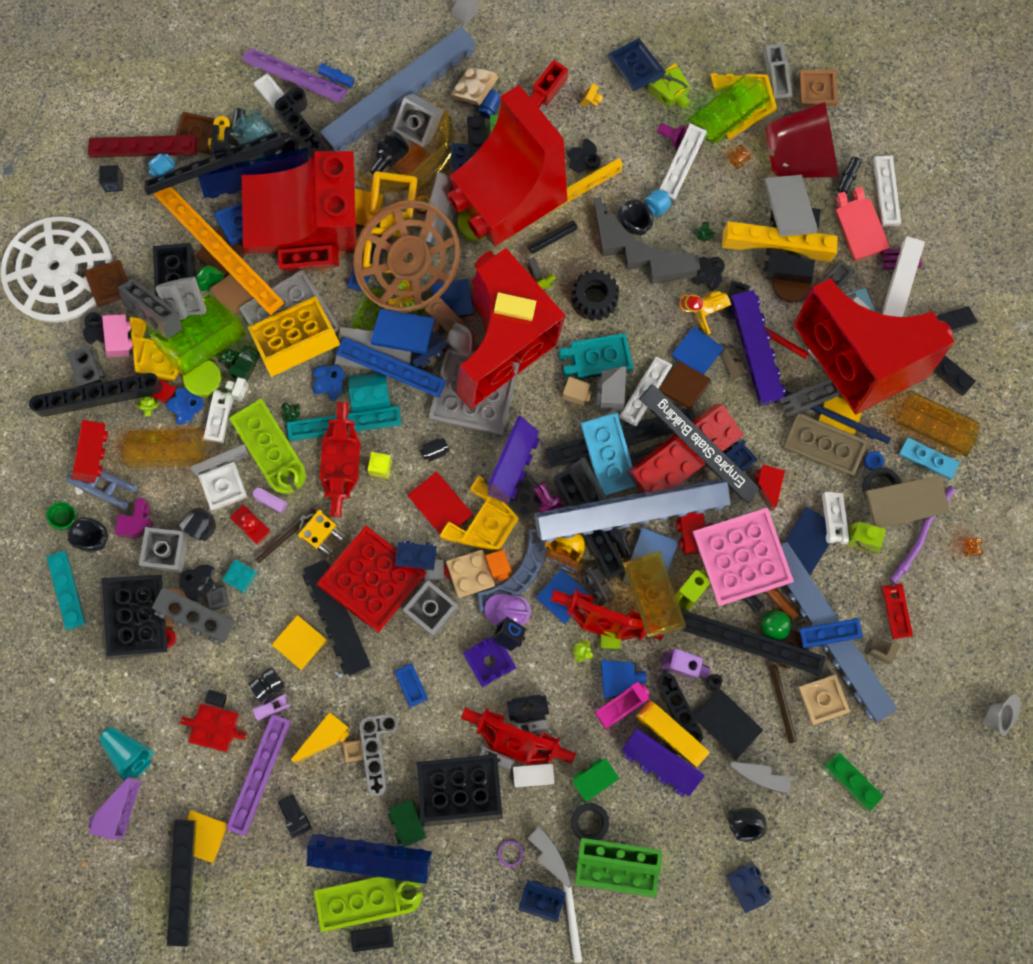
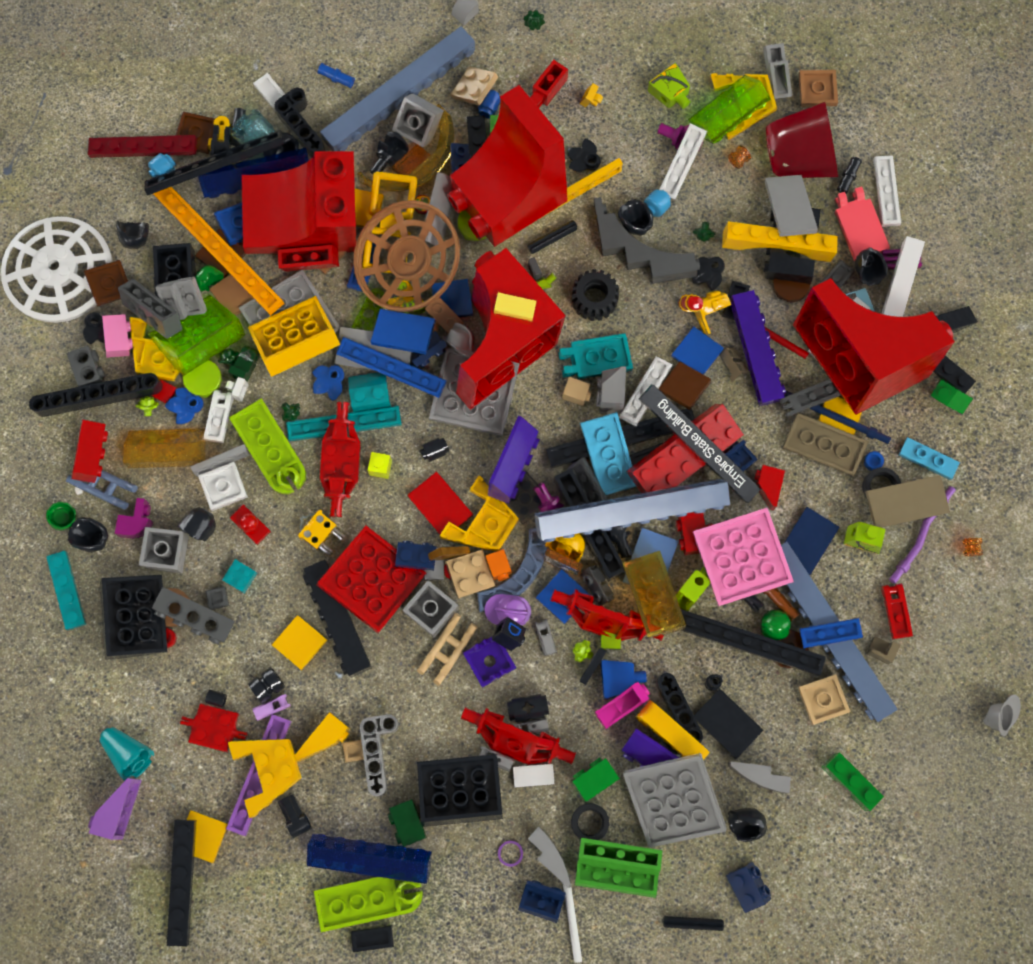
black brick [99,165,124,192] -> none
black plate [180,565,216,602] -> none
medium lavender plate [243,48,348,102] -> none
lavender bar [253,488,288,515] -> none
dark brown piece [254,507,316,563] -> none
blue tile [394,663,428,708] -> none
dark blue tile [608,38,665,92] -> none
medium lavender torso [660,649,710,679] -> none
dark brown piece [769,664,797,744] -> none
white plate [822,492,849,544] -> none
clear yellow slope [896,391,980,457] -> none
none -> black hair [116,221,149,249]
none -> yellow wing [228,739,302,818]
none -> tan piece [417,613,477,686]
none -> pearl gold tile [428,546,470,560]
none -> dark green plant [523,10,545,30]
none -> light grey bar [535,619,557,656]
none -> black tile [580,647,607,685]
none -> light grey plate [623,753,727,848]
none -> black axle [663,916,724,931]
none -> black hair [855,247,888,286]
none -> green slope [930,378,973,414]

